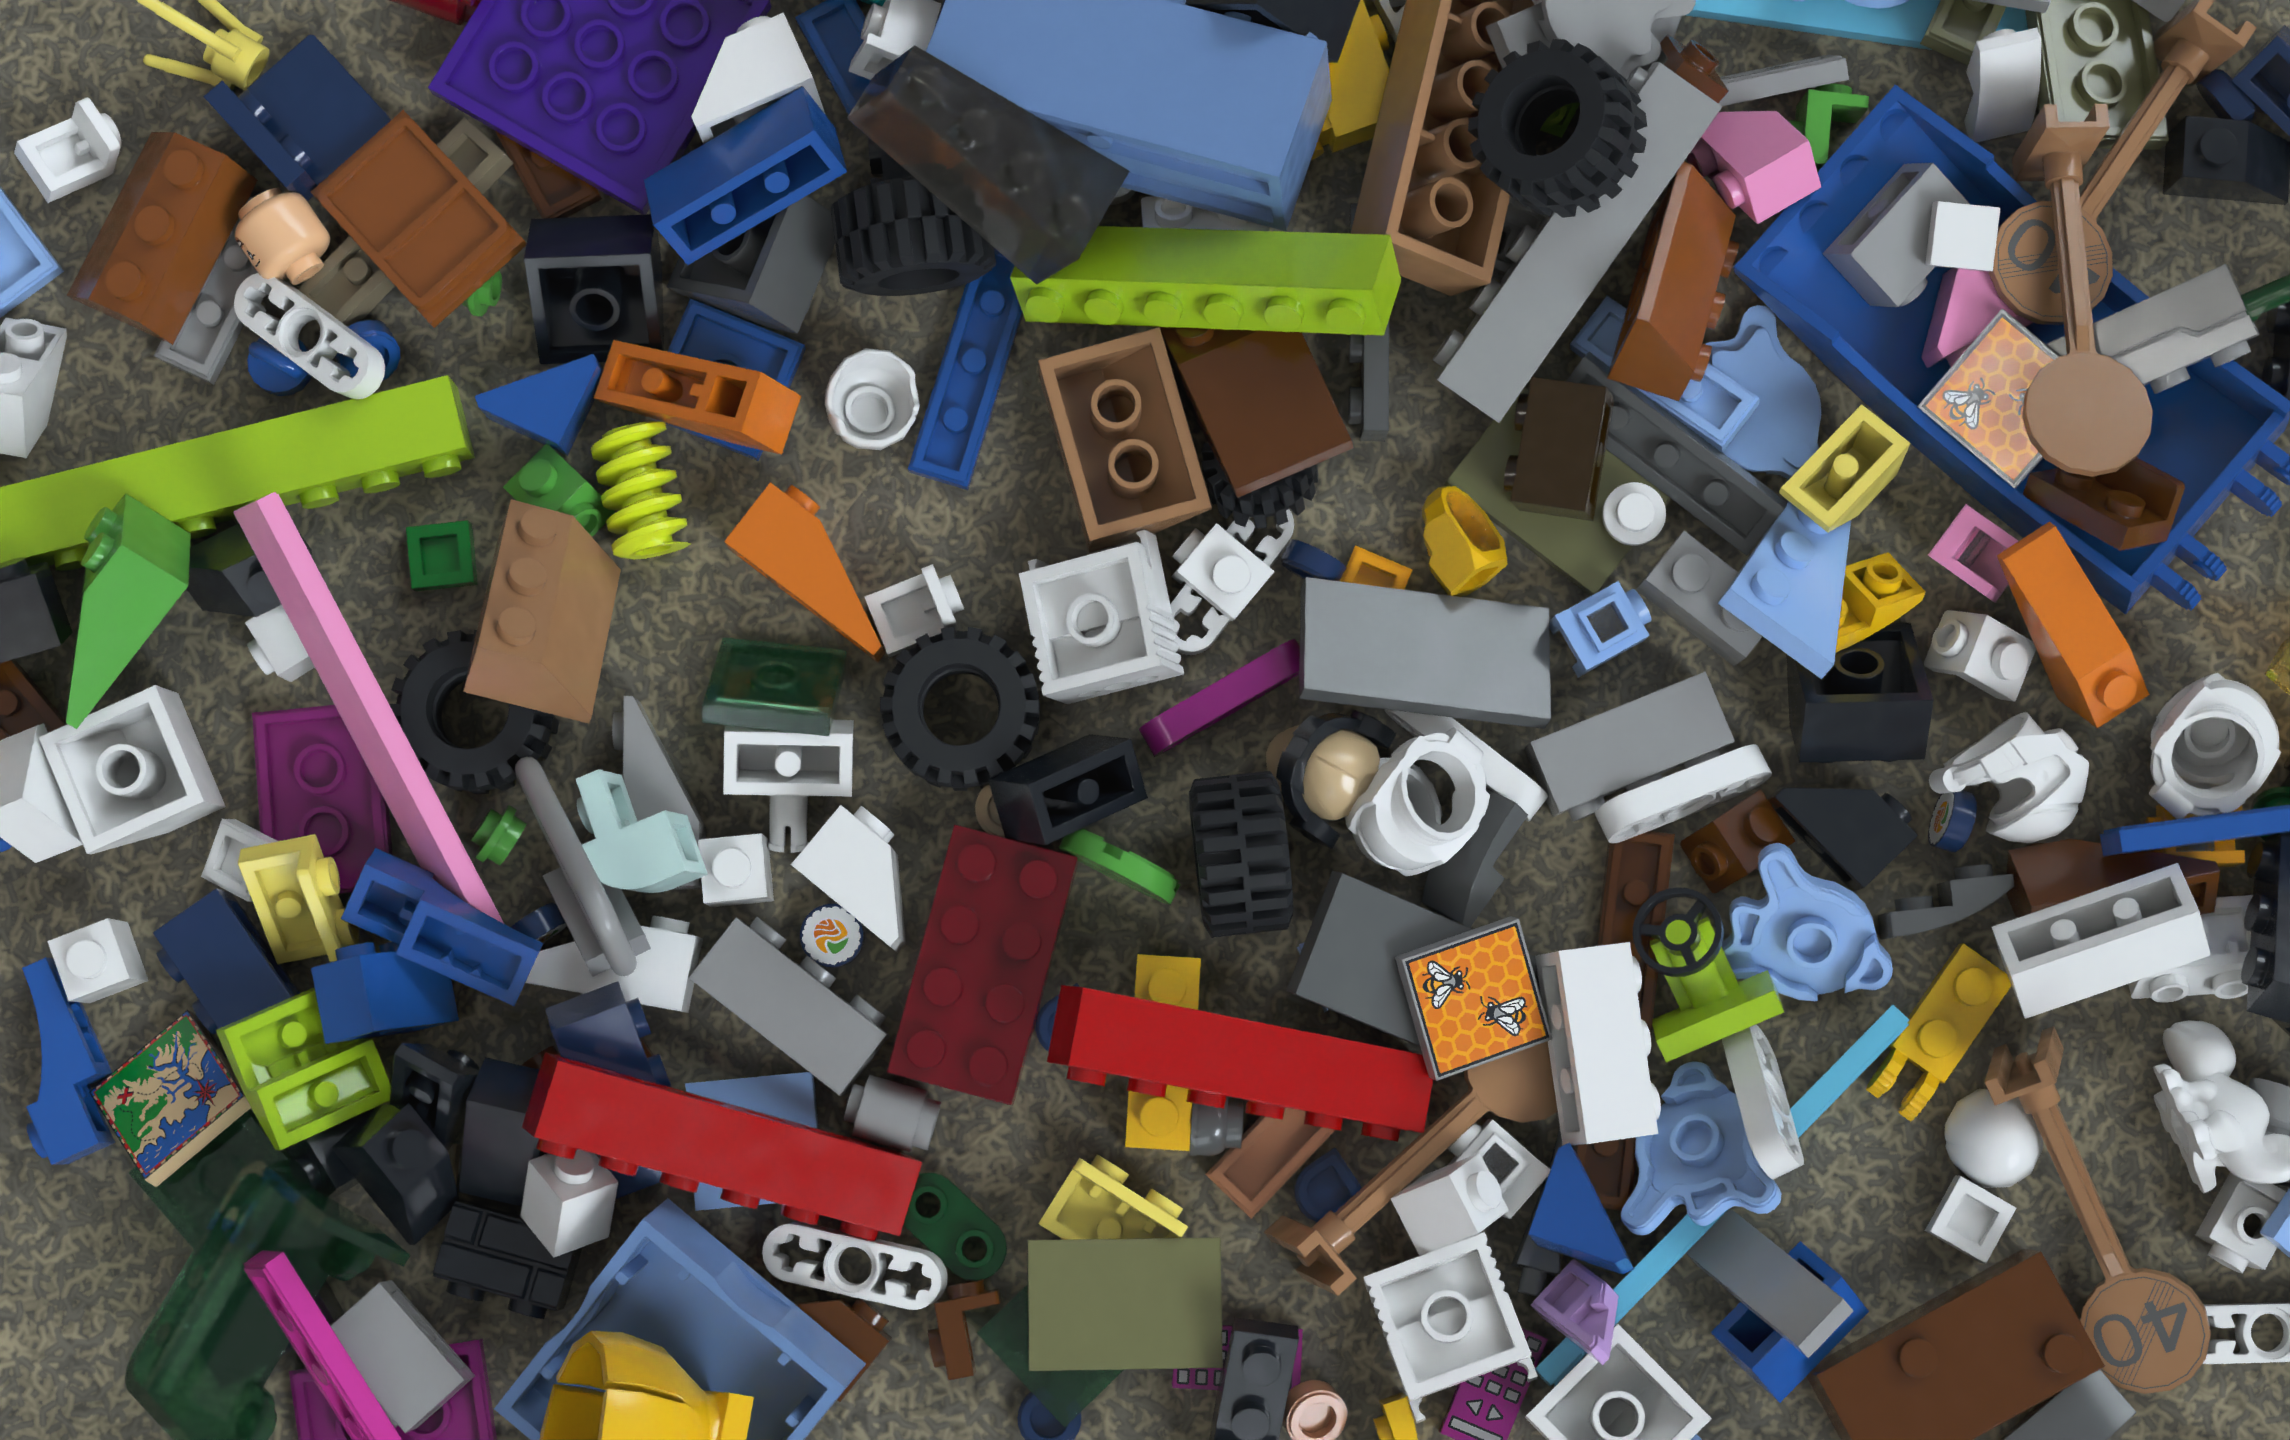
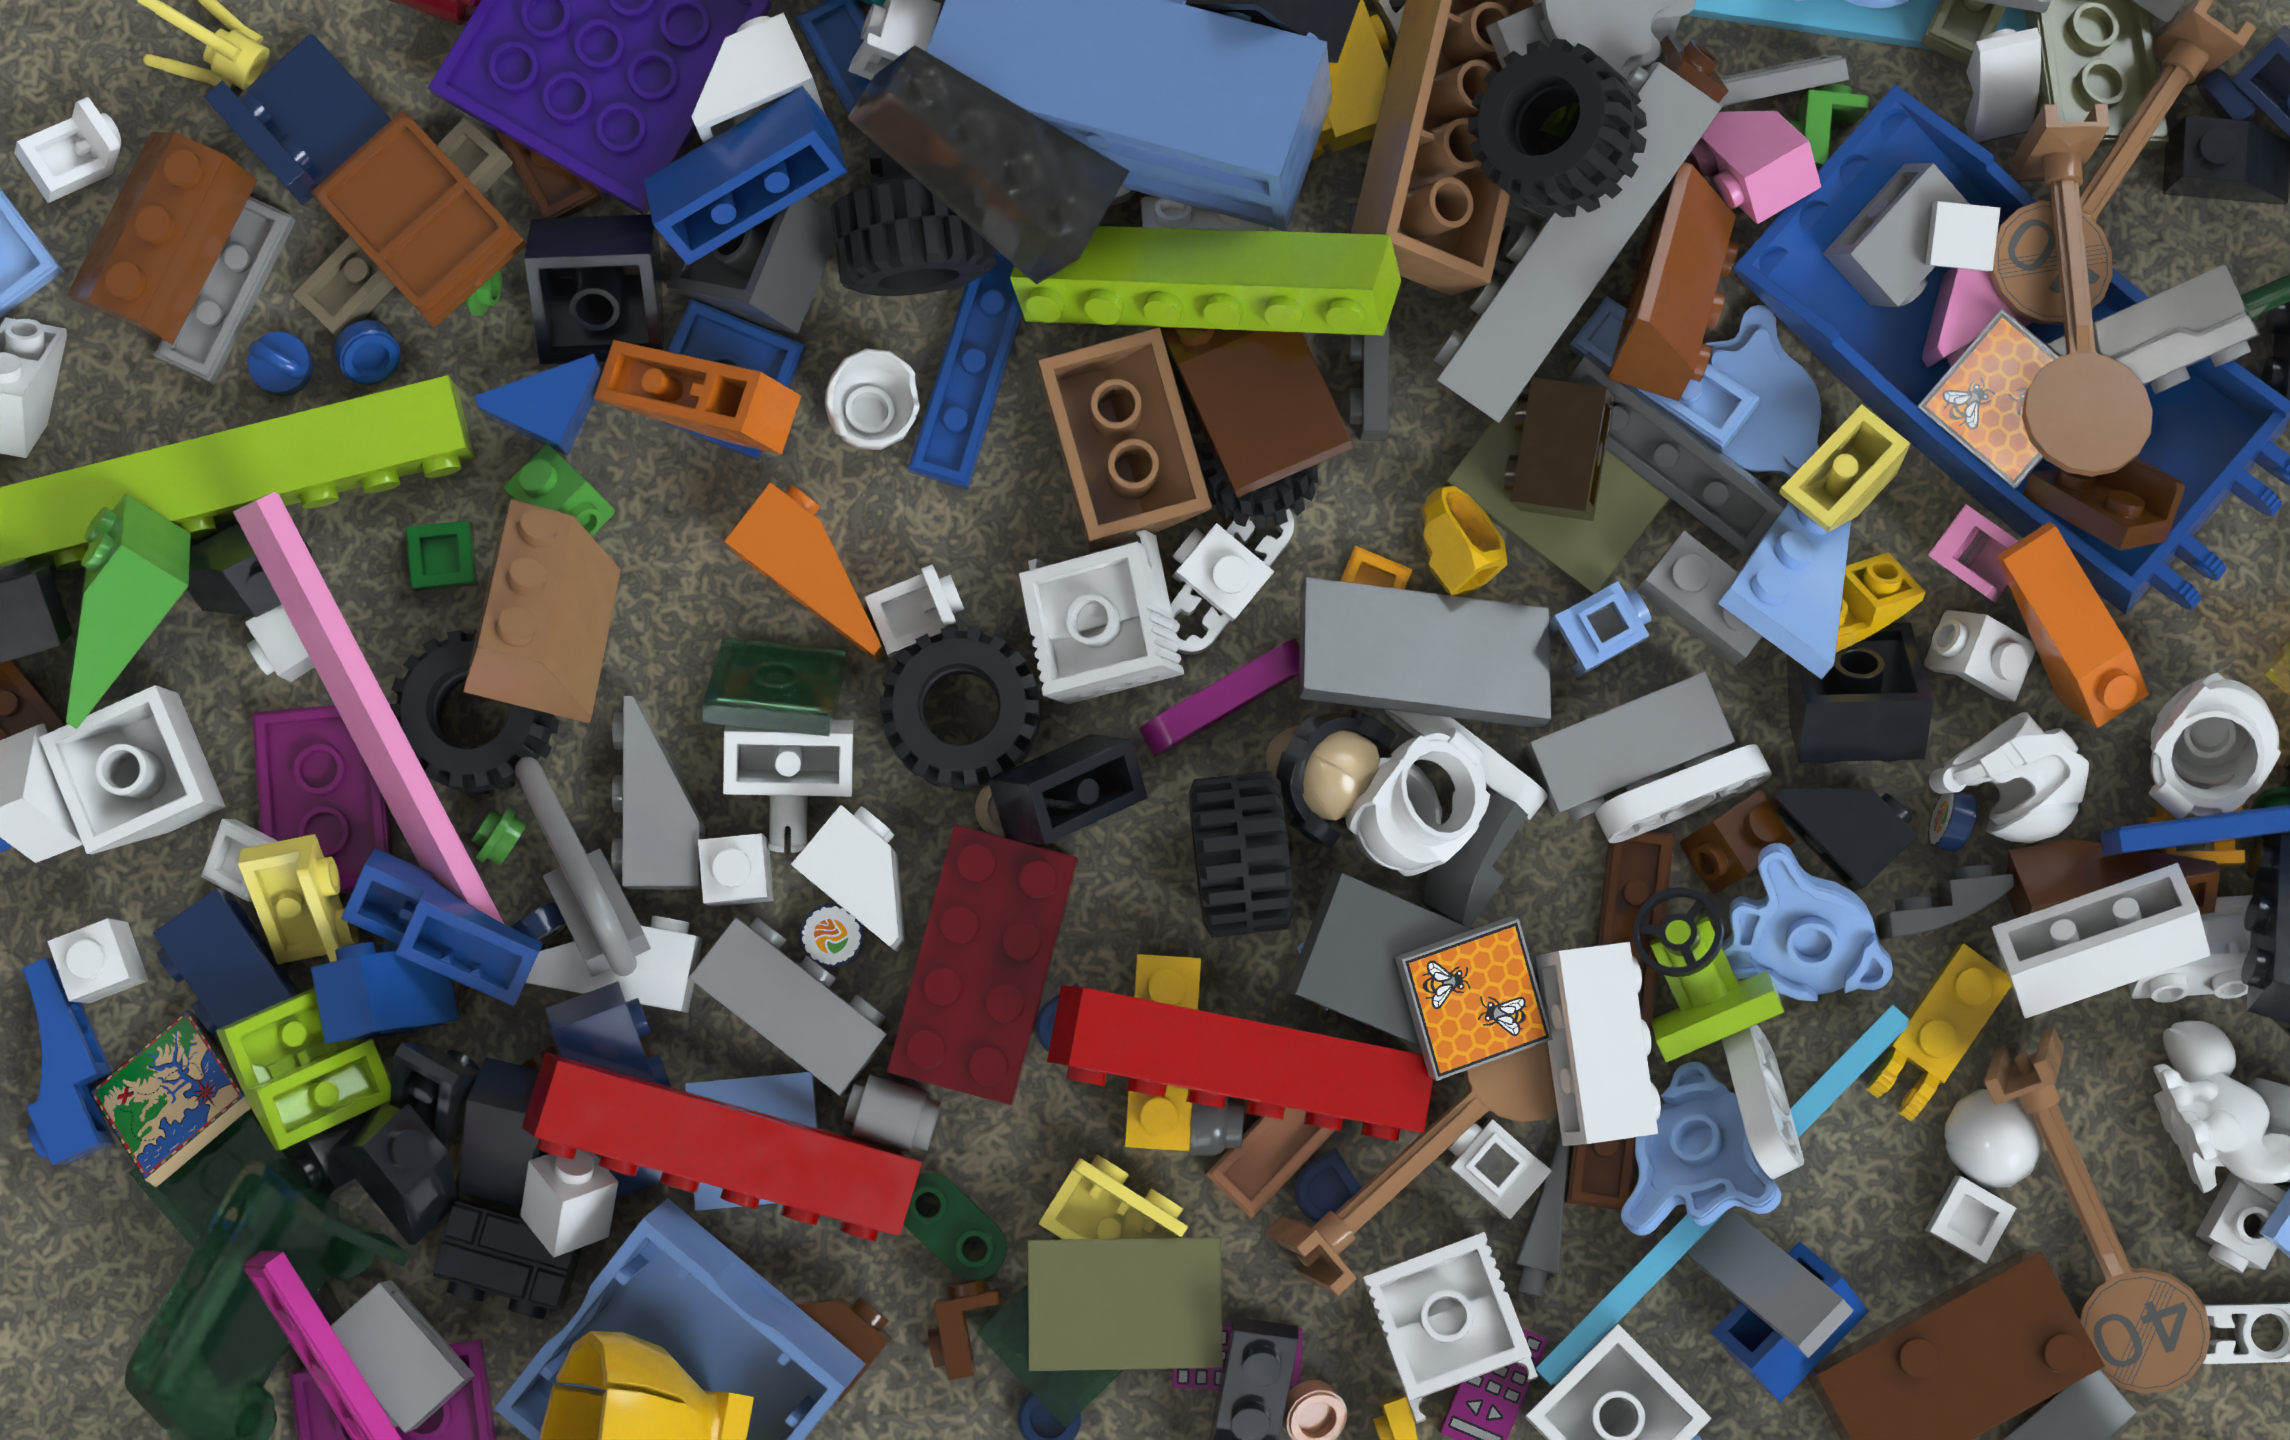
white beam [234,273,385,399] -> none
light nougat head [235,188,330,285] -> none
light aqua brick [576,769,708,893] -> none
neon yellow piece [590,421,691,559] -> none
white beam [762,1222,948,1310] -> none
bright green tile [1059,829,1181,905] -> none
dark blue tile [1281,539,1346,581] -> none
white brick [1390,1153,1509,1256] -> none
blue slope [1528,1143,1634,1275] -> none
lavender tile [1531,1259,1619,1365] -> none
white plate [1602,482,1666,546] -> none

